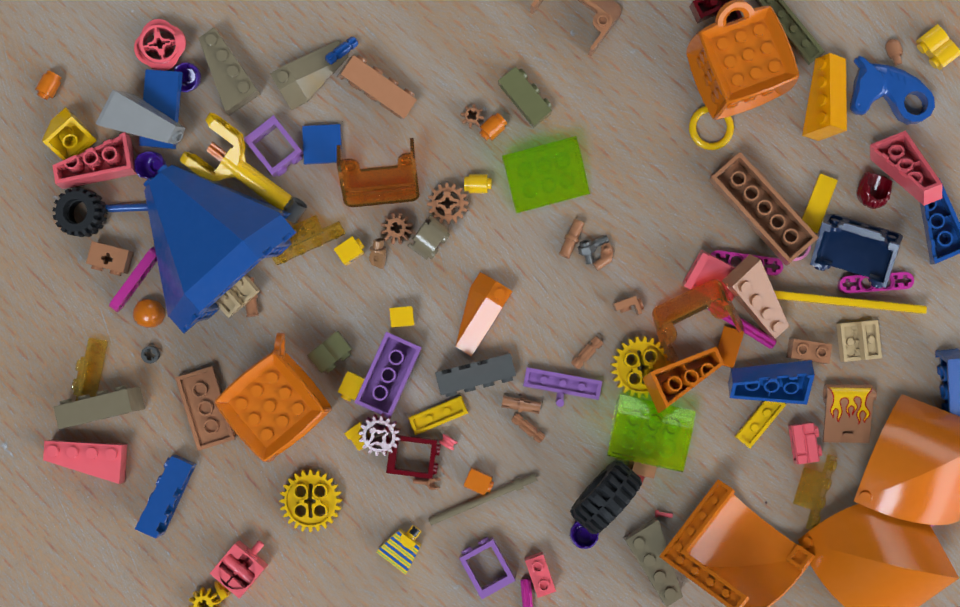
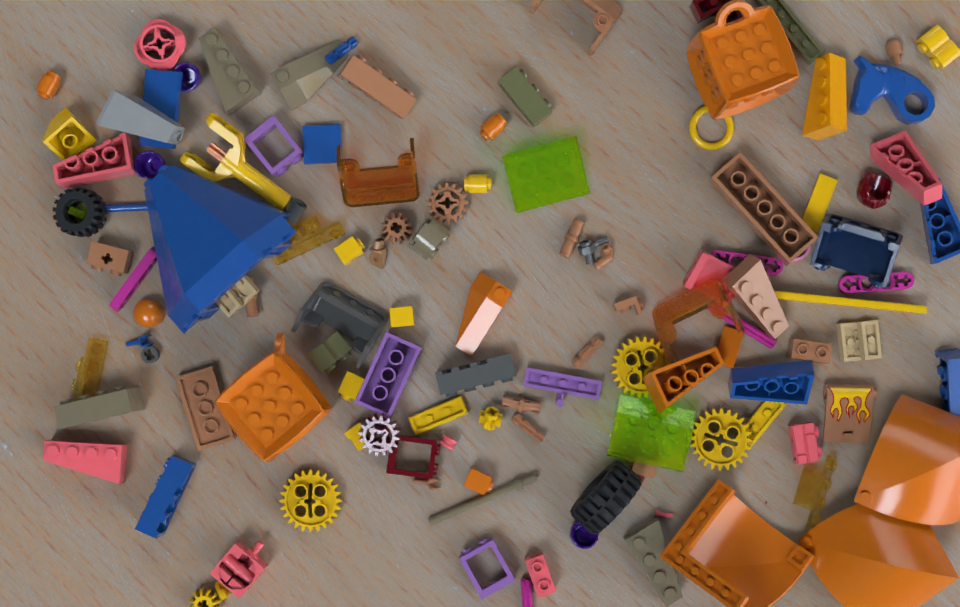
torso [376,525,422,575] -> none
nougat gear [460,104,484,129] -> none
none -> clear neon green tile [68,207,87,221]
none -> blue hand [126,334,154,347]
none -> dark grey windscreen [291,282,388,369]
none -> yellow gear [478,407,503,431]
none -> yellow gear [689,408,753,471]

